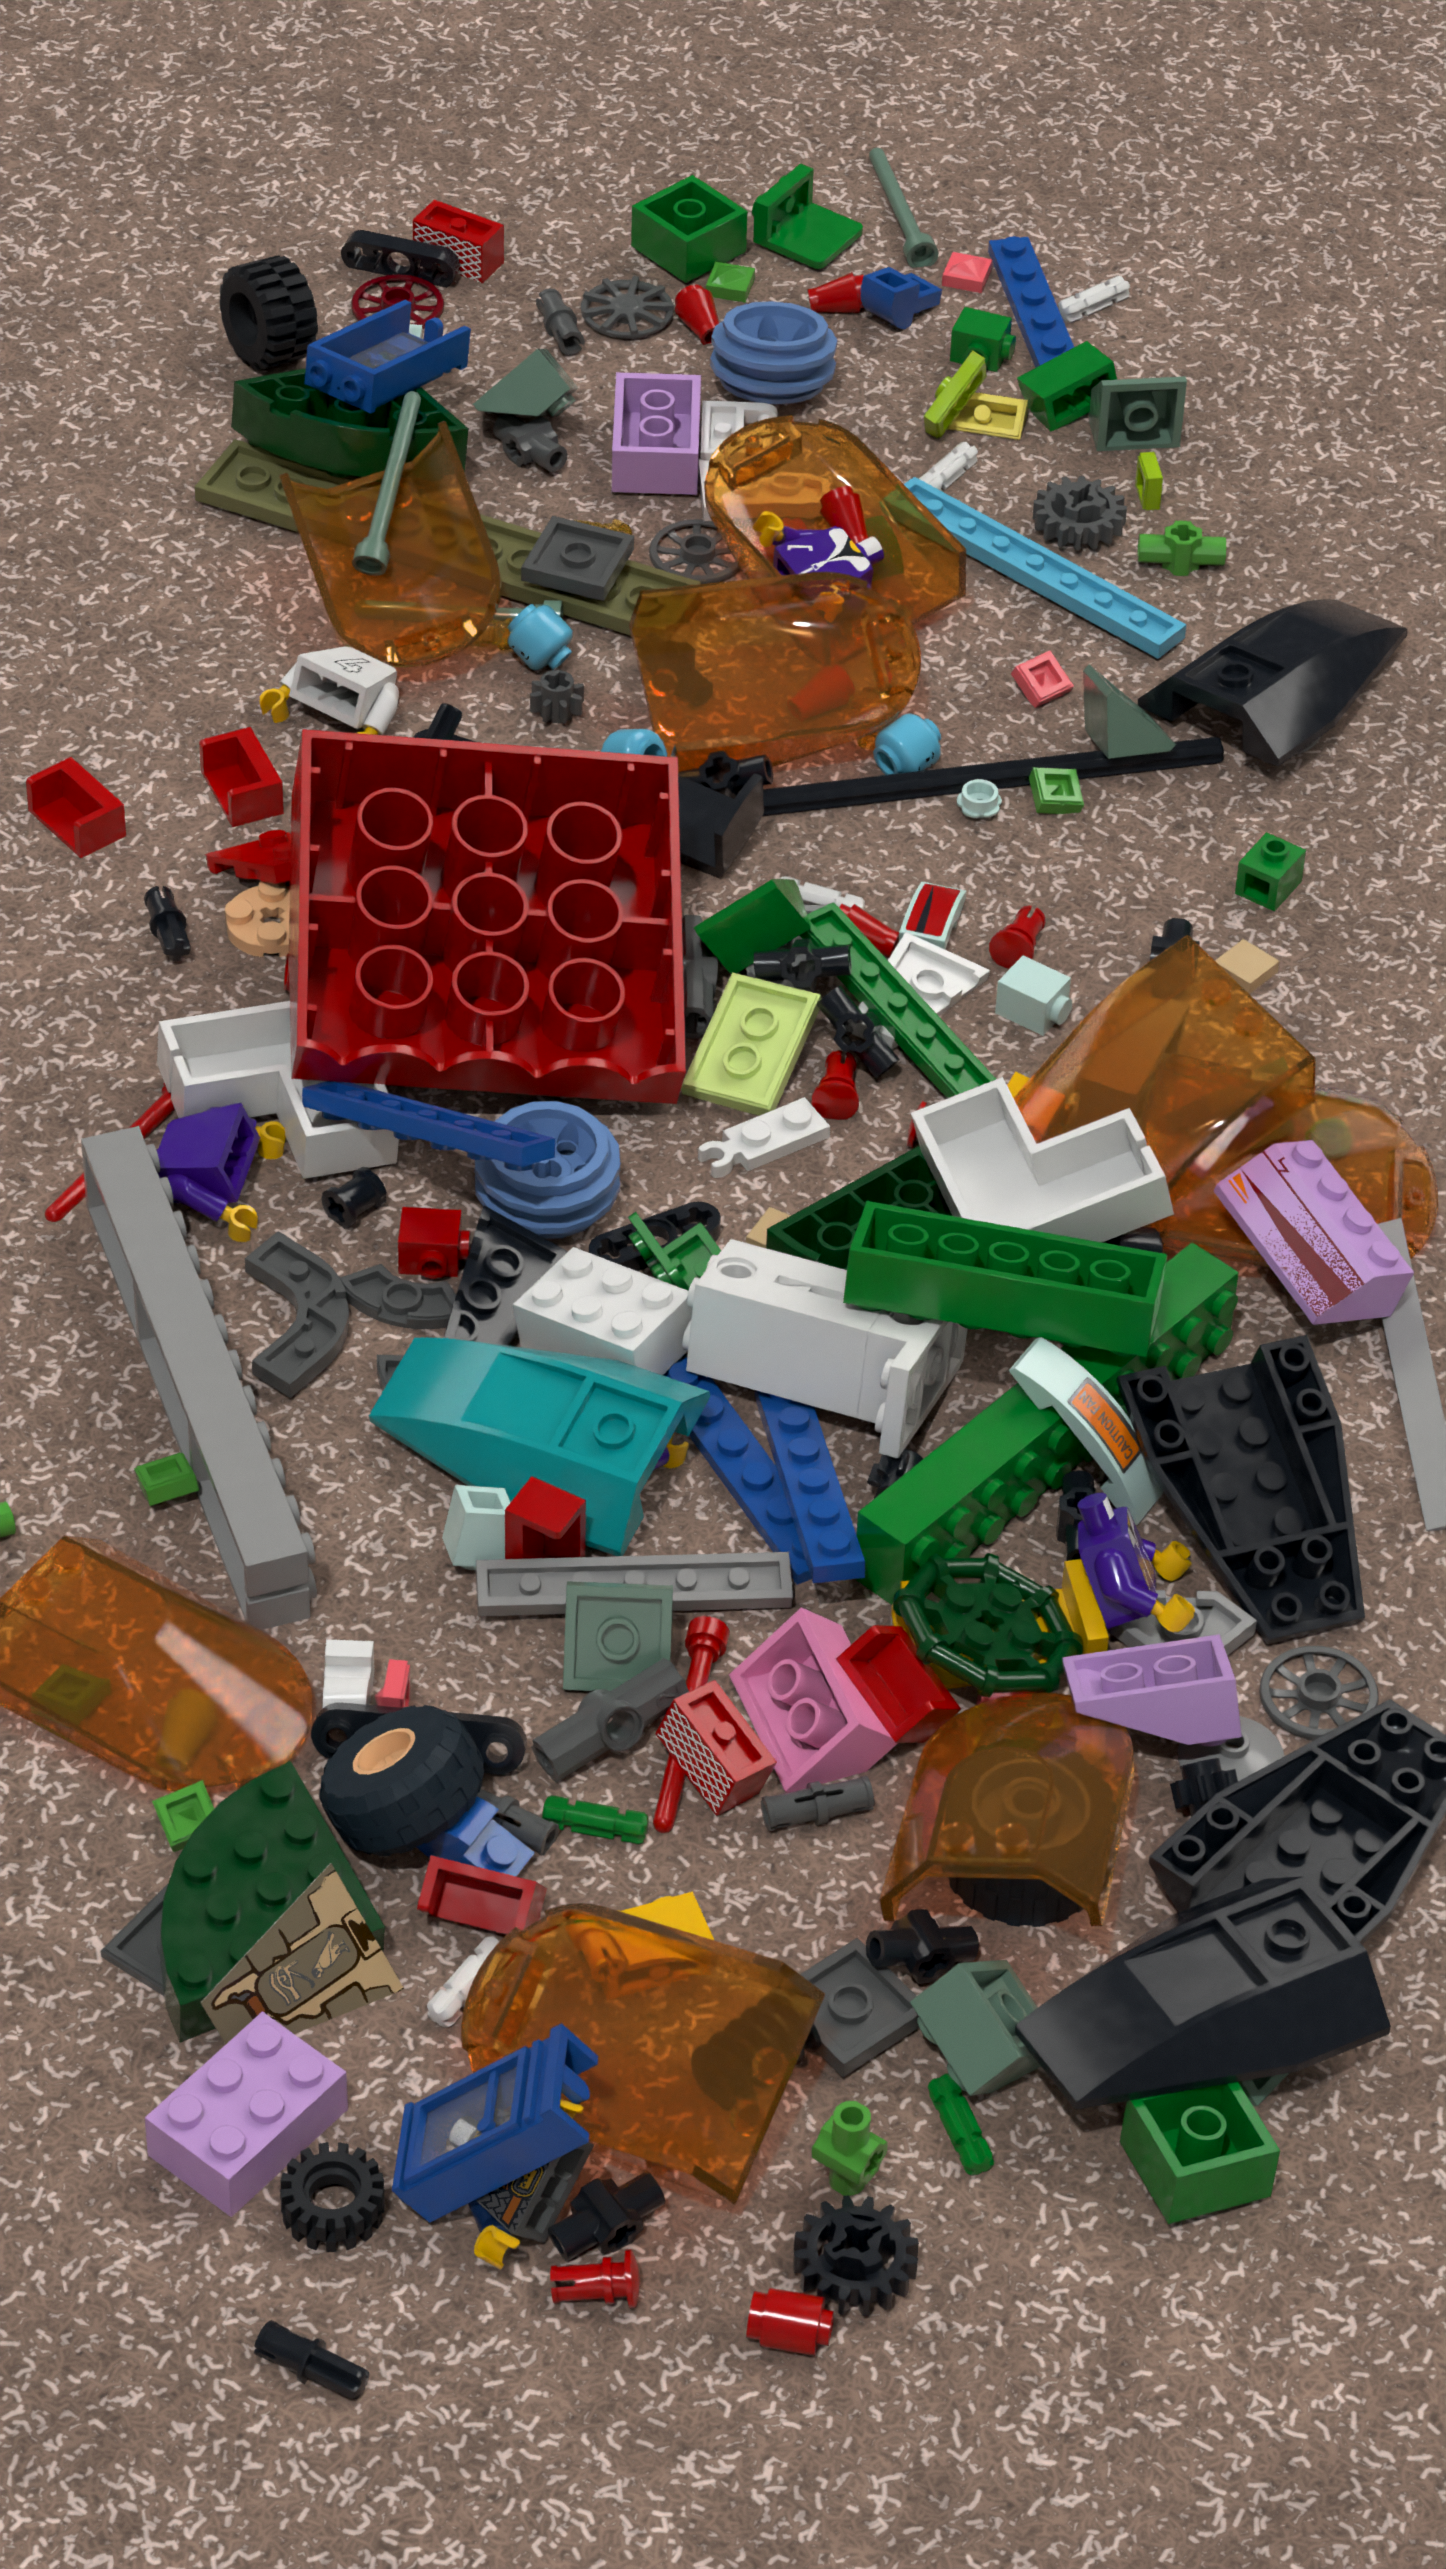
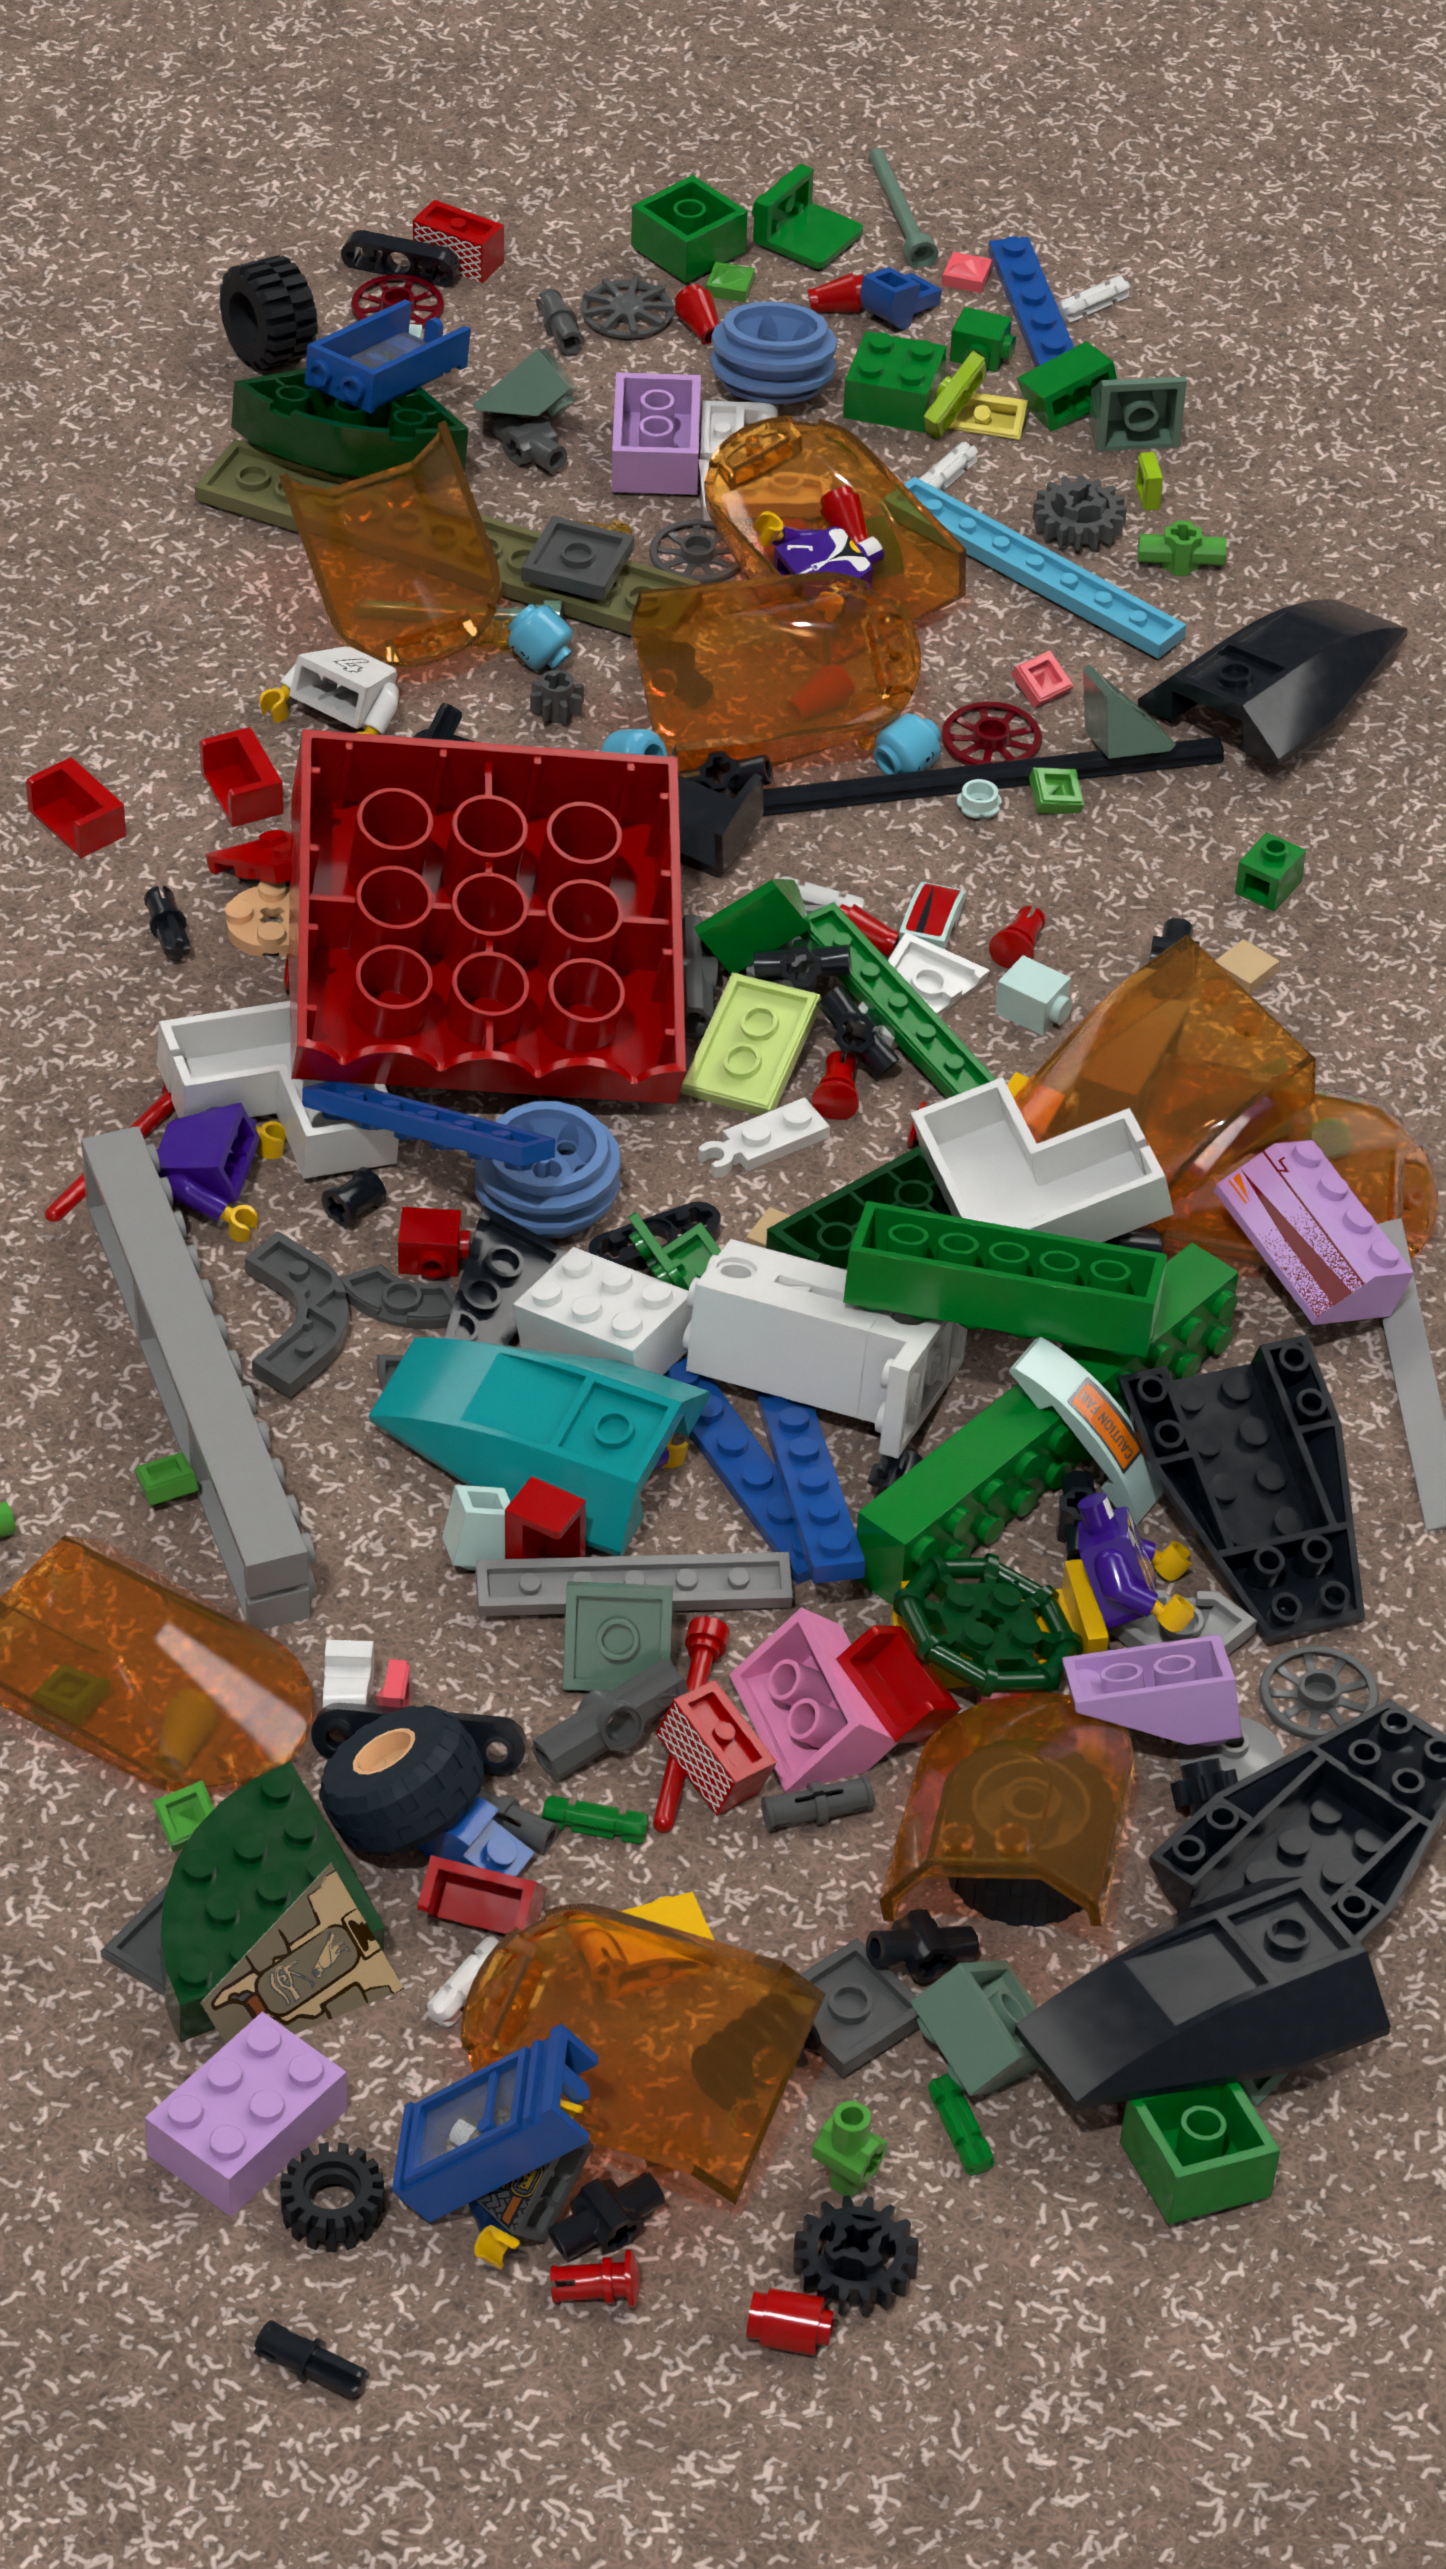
sand green piece [352,391,421,576] -> none
none -> green brick [843,331,947,433]
none -> dark red wheel [941,702,1042,765]

